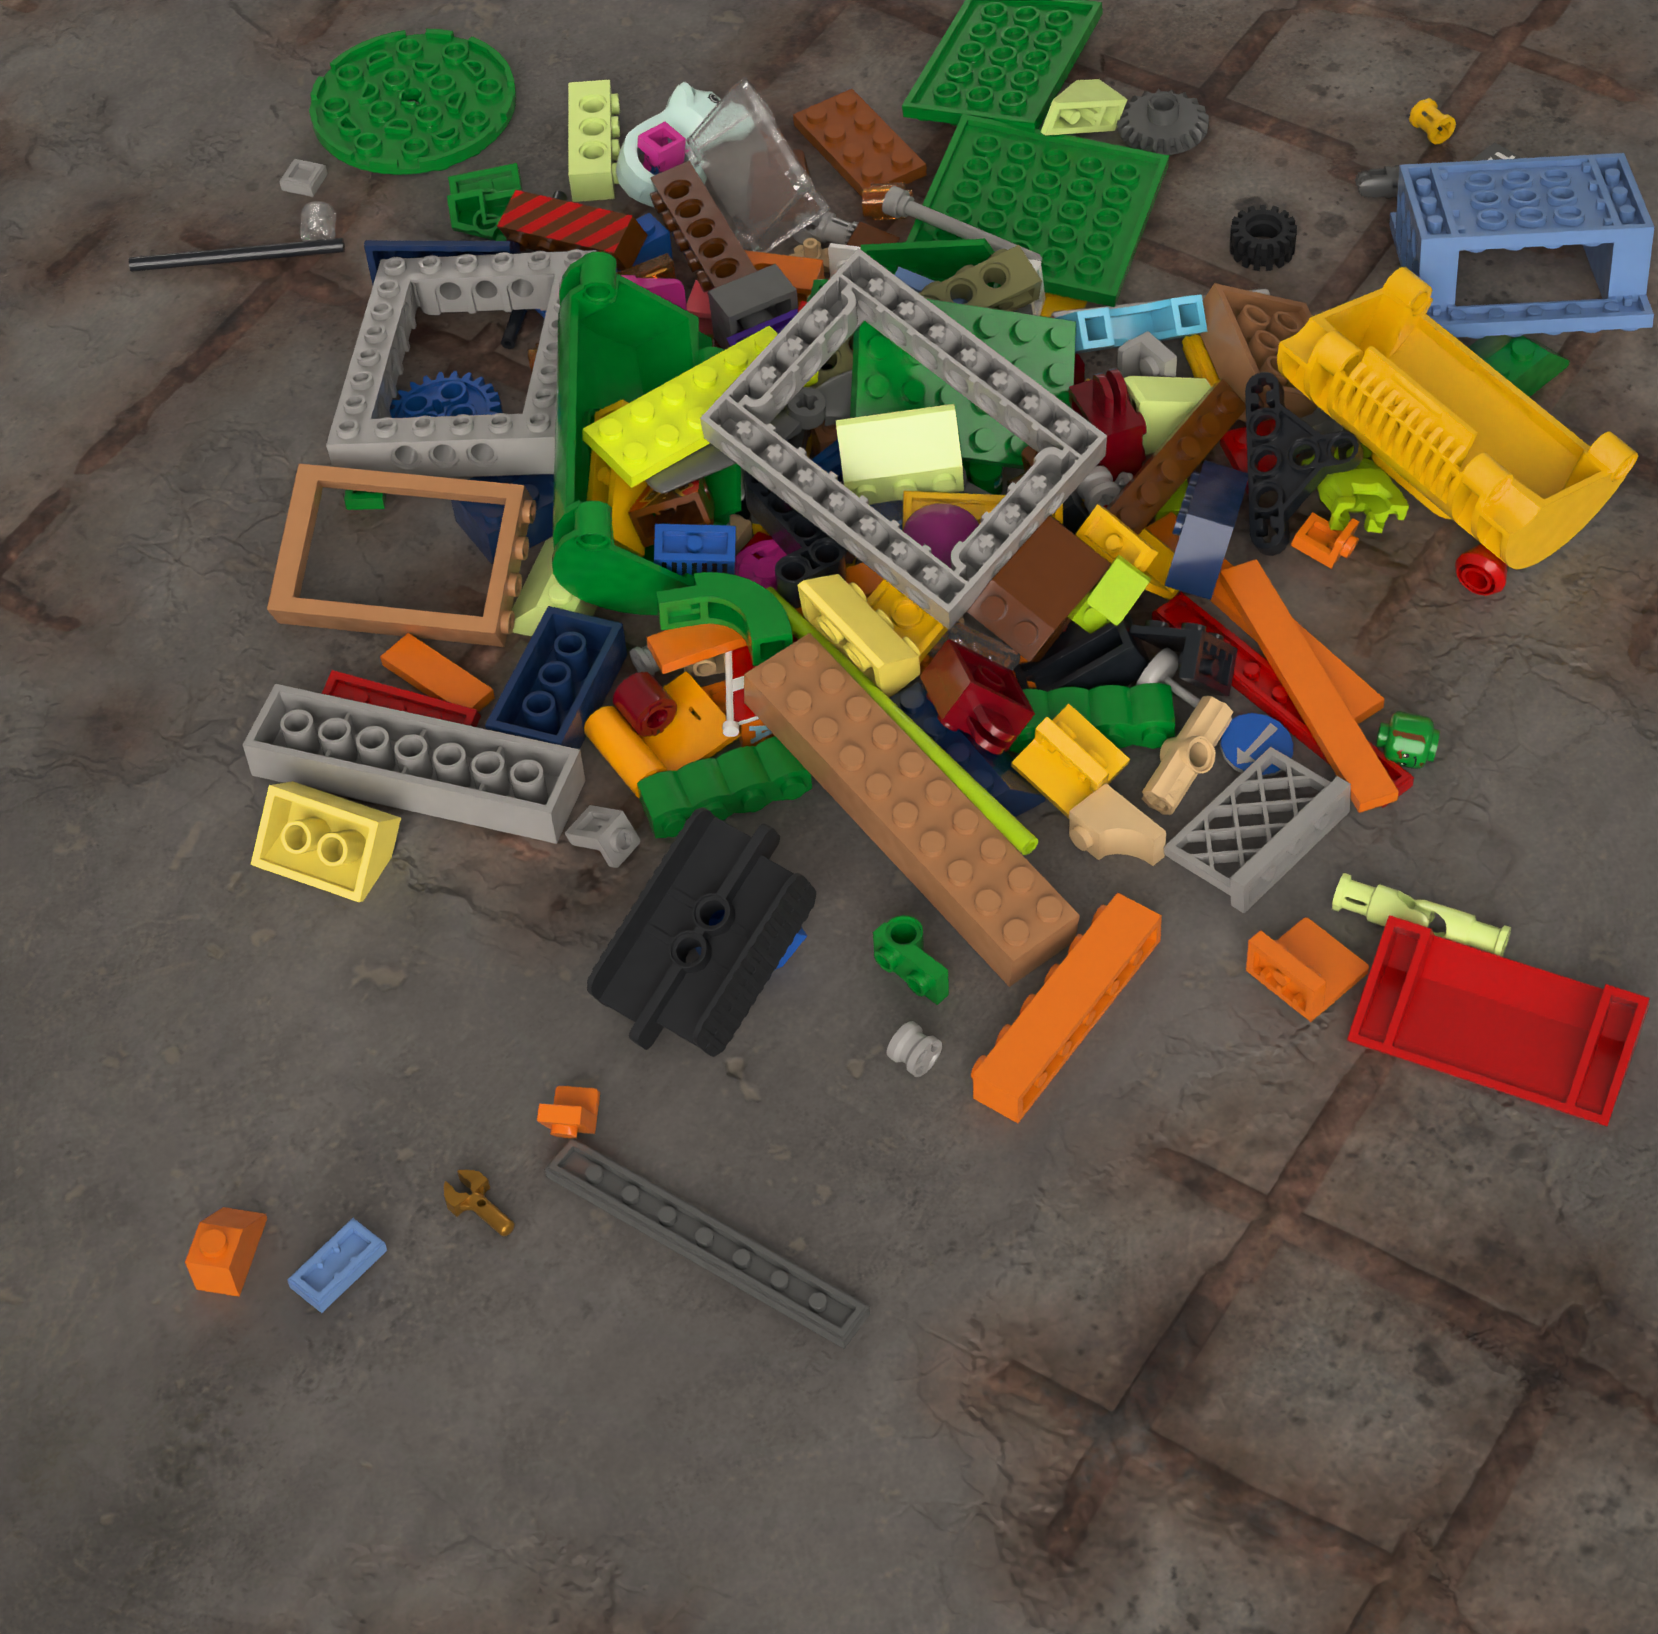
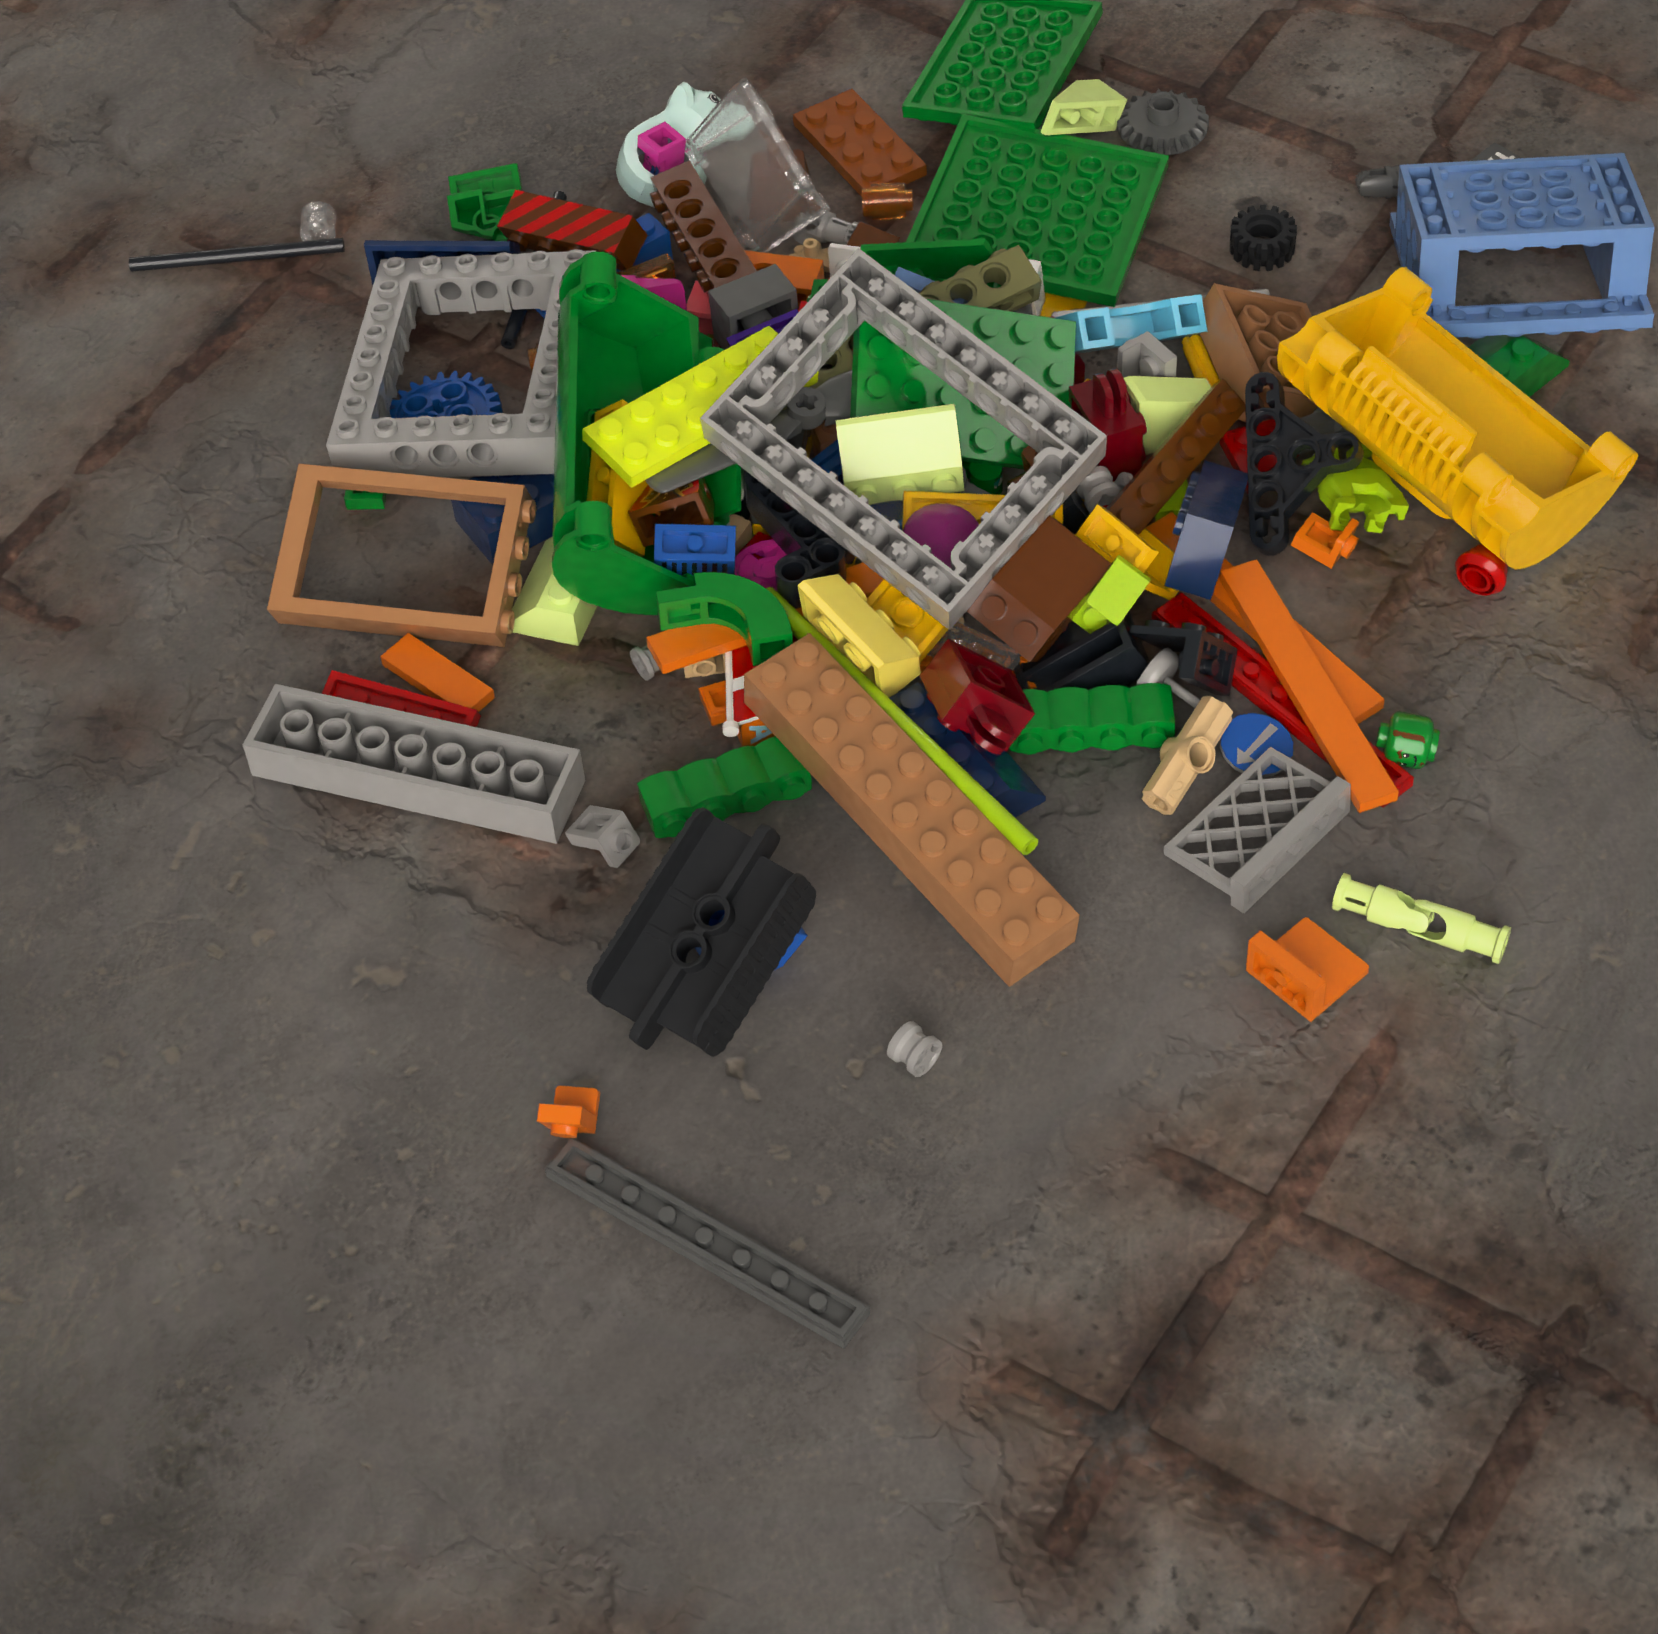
orange slope [185,1207,267,1297] -> none
light yellow slope [251,781,401,902] -> none
light grey tile [279,159,328,197] -> none
medium blue plate [287,1218,387,1313] -> none
green plate [309,28,516,175] -> none
pearl gold bar [444,1170,515,1236] -> none
dark blue brick [485,606,627,749] -> none
yellowish green brick [568,80,620,202] -> none
light orange door [584,671,741,799] -> none
dark red piece [613,672,677,736] -> none
green plate [873,915,949,1005] -> none
light grey piece [882,186,1042,263] -> none
orange brick [971,892,1162,1123] -> none
yellow bracket [1011,704,1130,819] -> none
tan arch [1069,783,1166,866] -> none
red slope [1347,915,1650,1127] -> none
yellow bush [1409,98,1456,145] -> none

